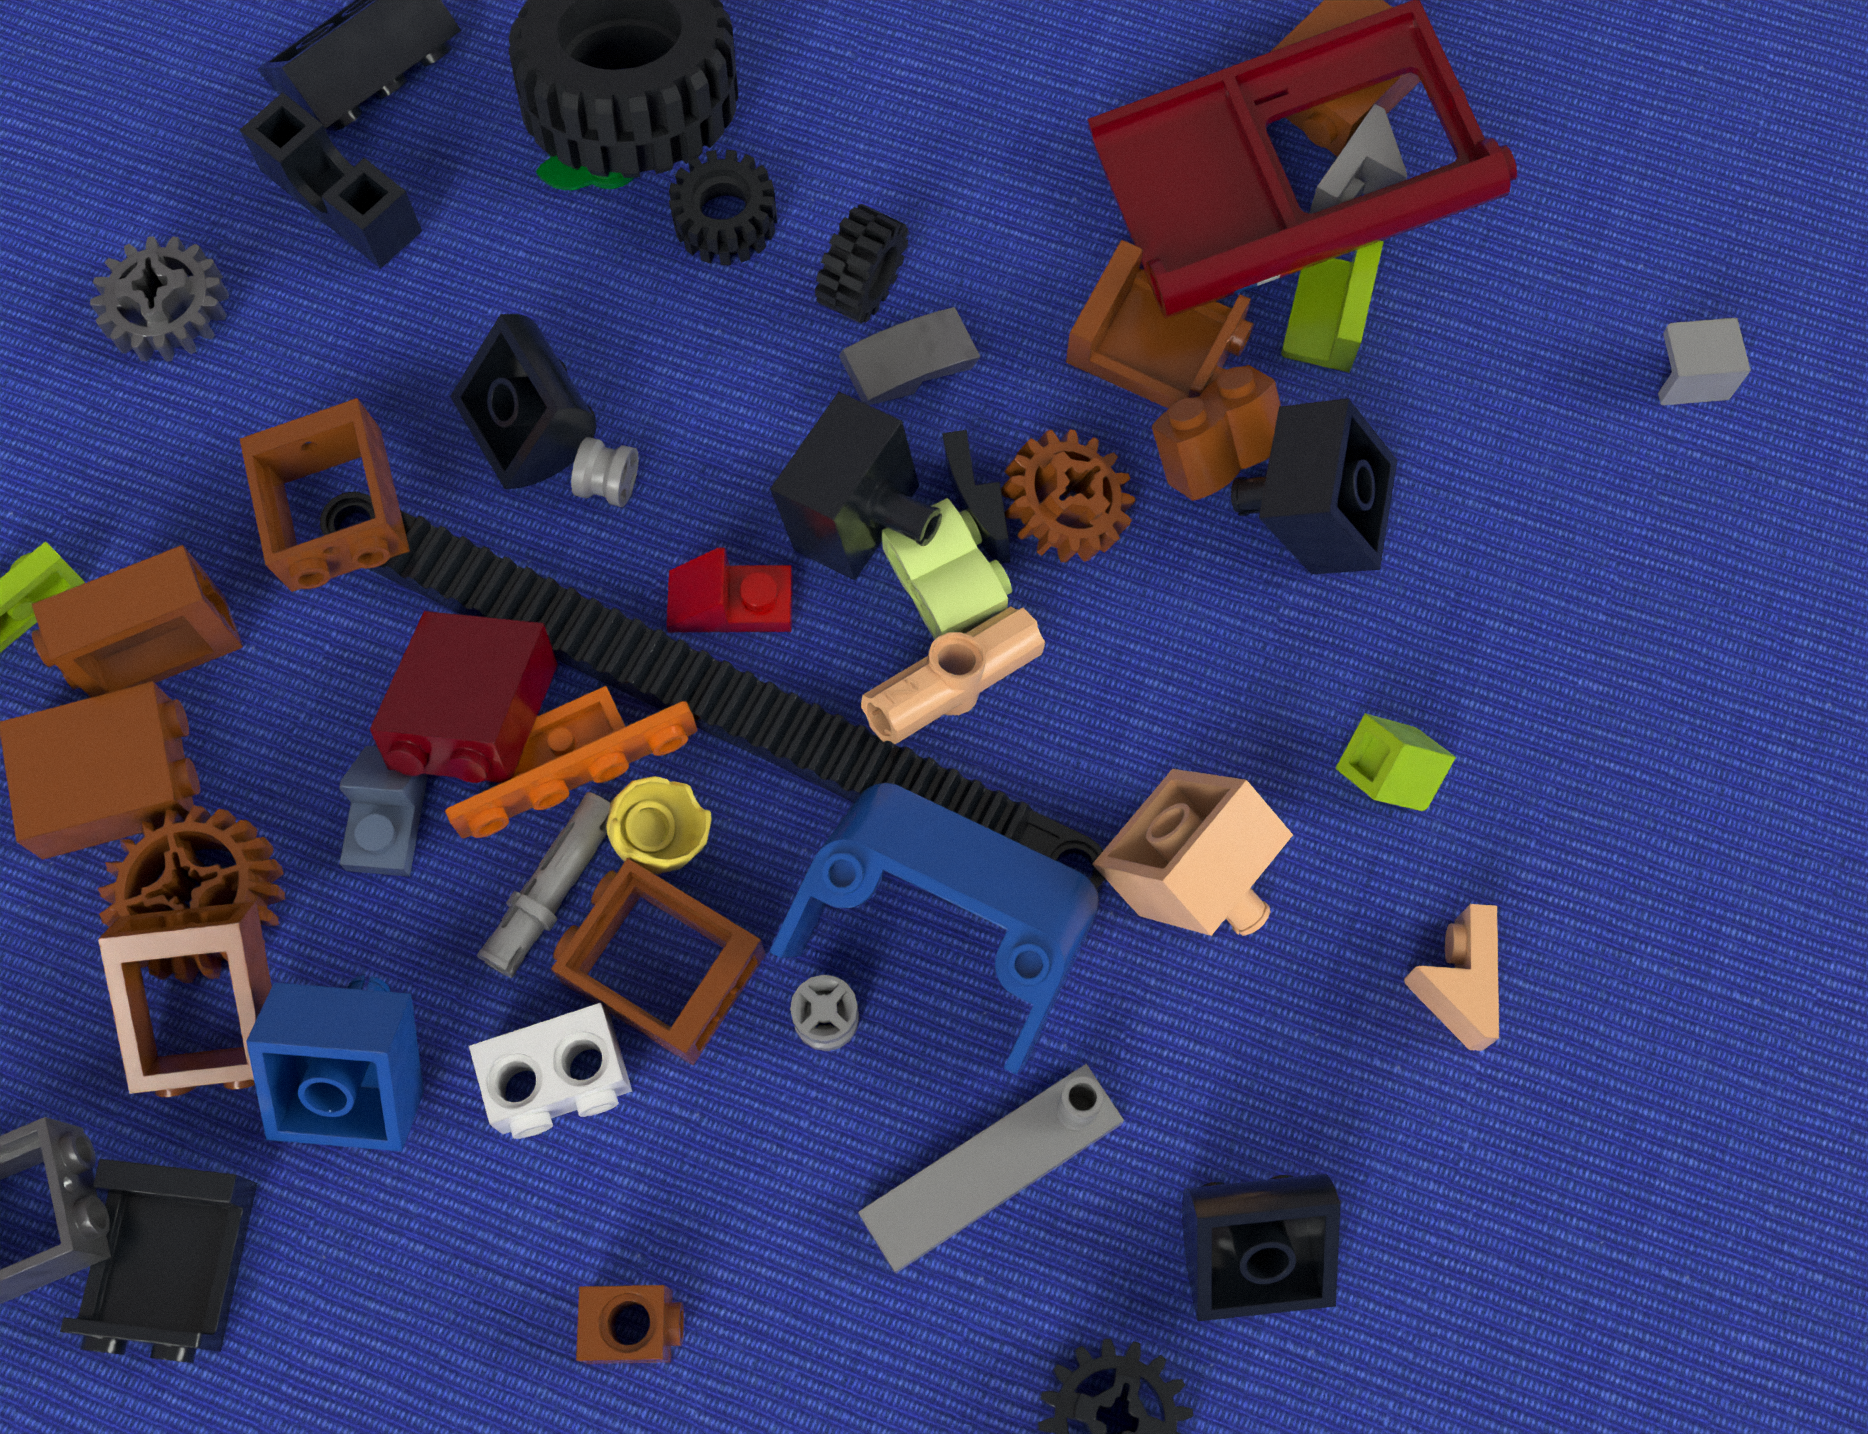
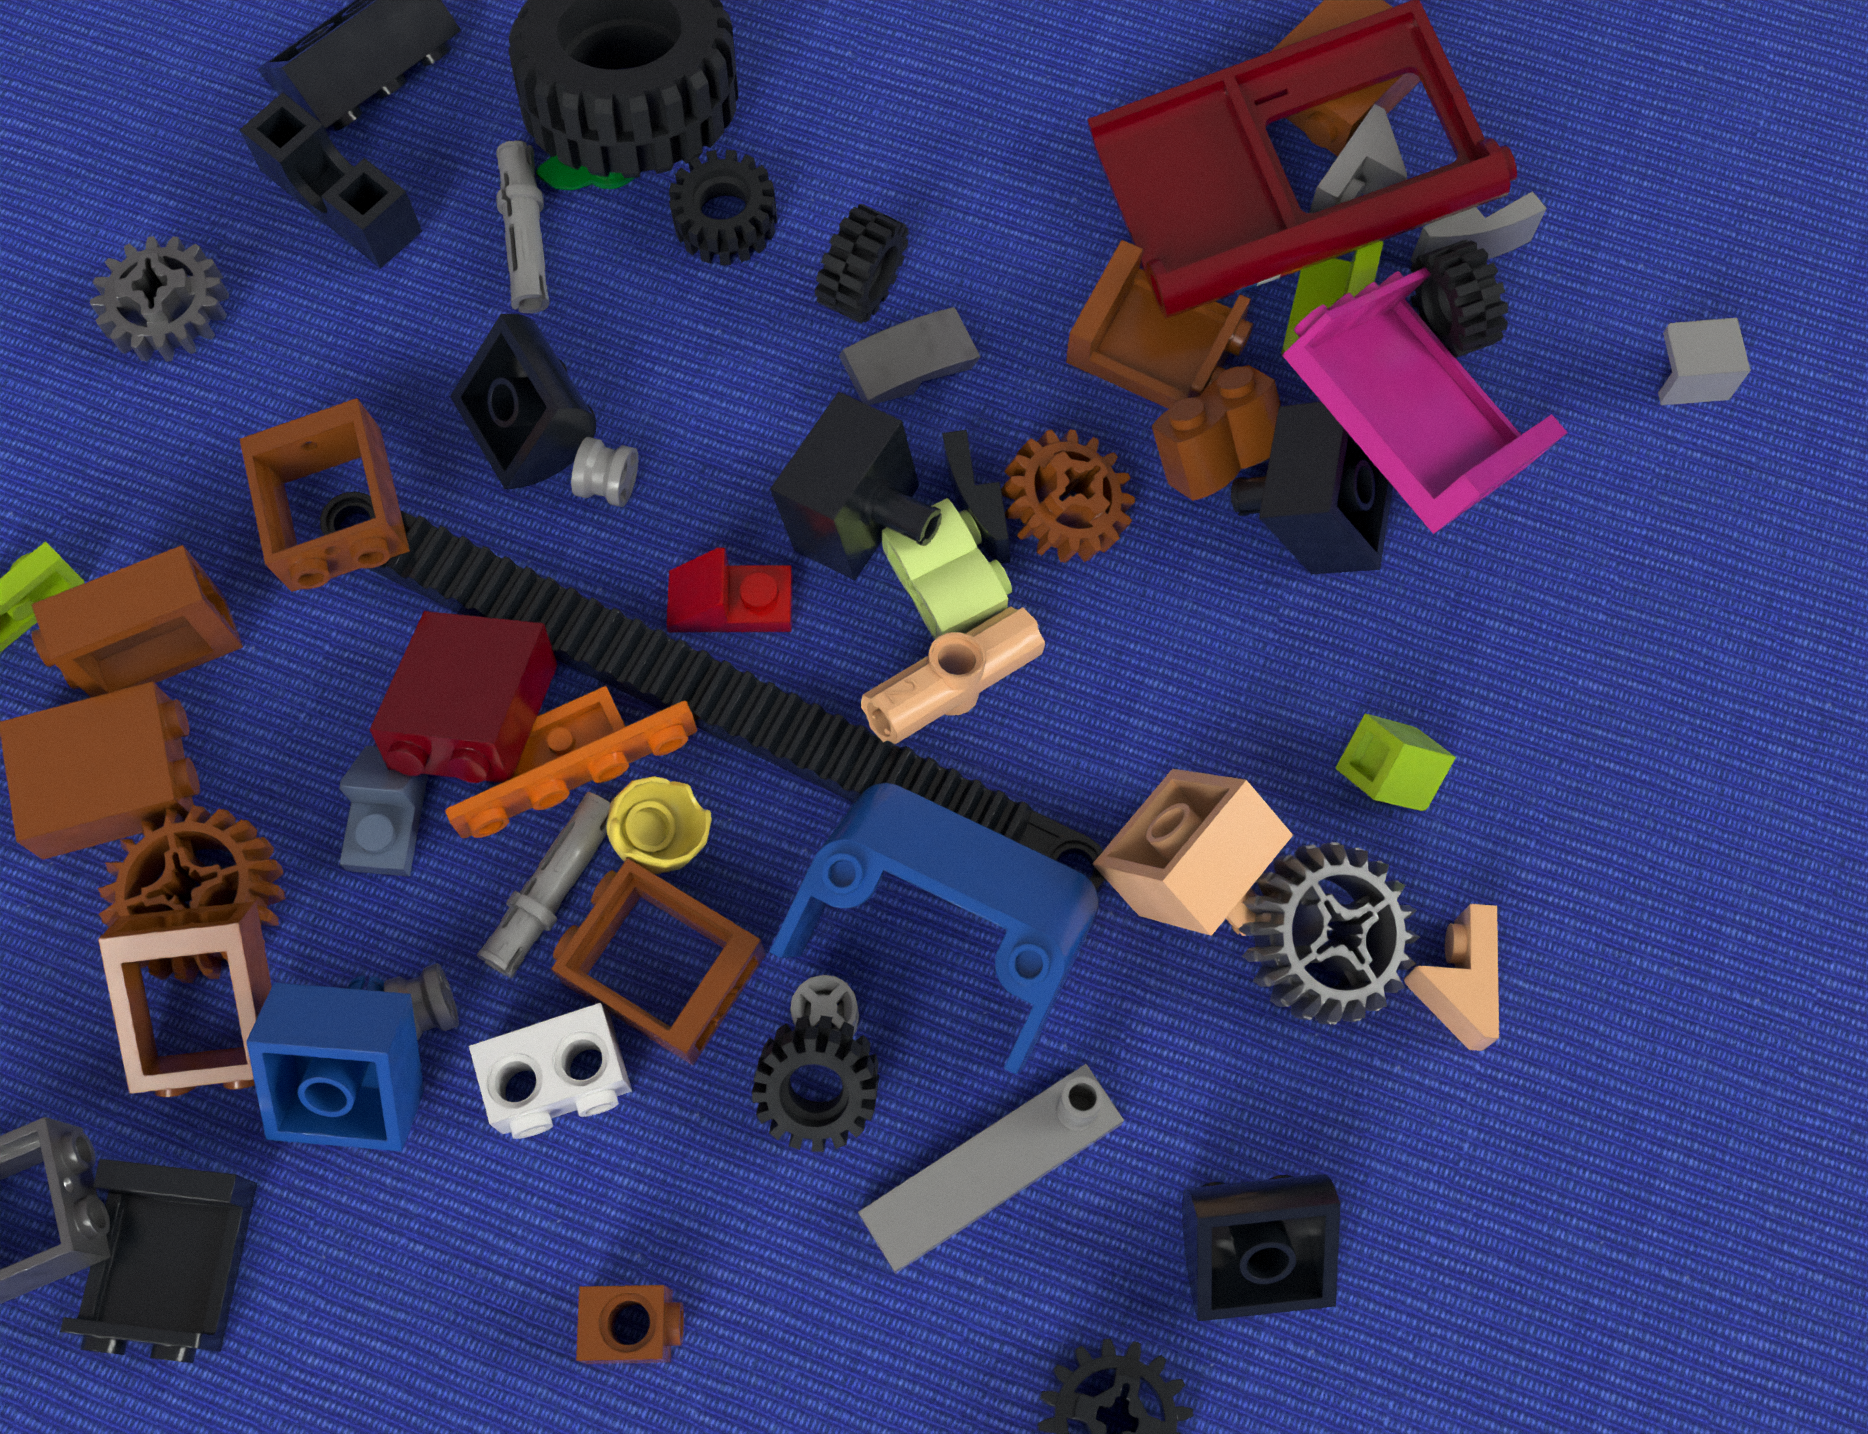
none -> flat silver wheel [384,963,459,1040]
none -> light grey pin [496,140,550,313]
none -> black tyre [752,1015,879,1152]
none -> flat silver gear [1239,842,1420,1024]
none -> dark pink panel [1282,268,1568,534]
none -> black tyre [1410,239,1508,358]
none -> light grey slope [1411,191,1547,263]

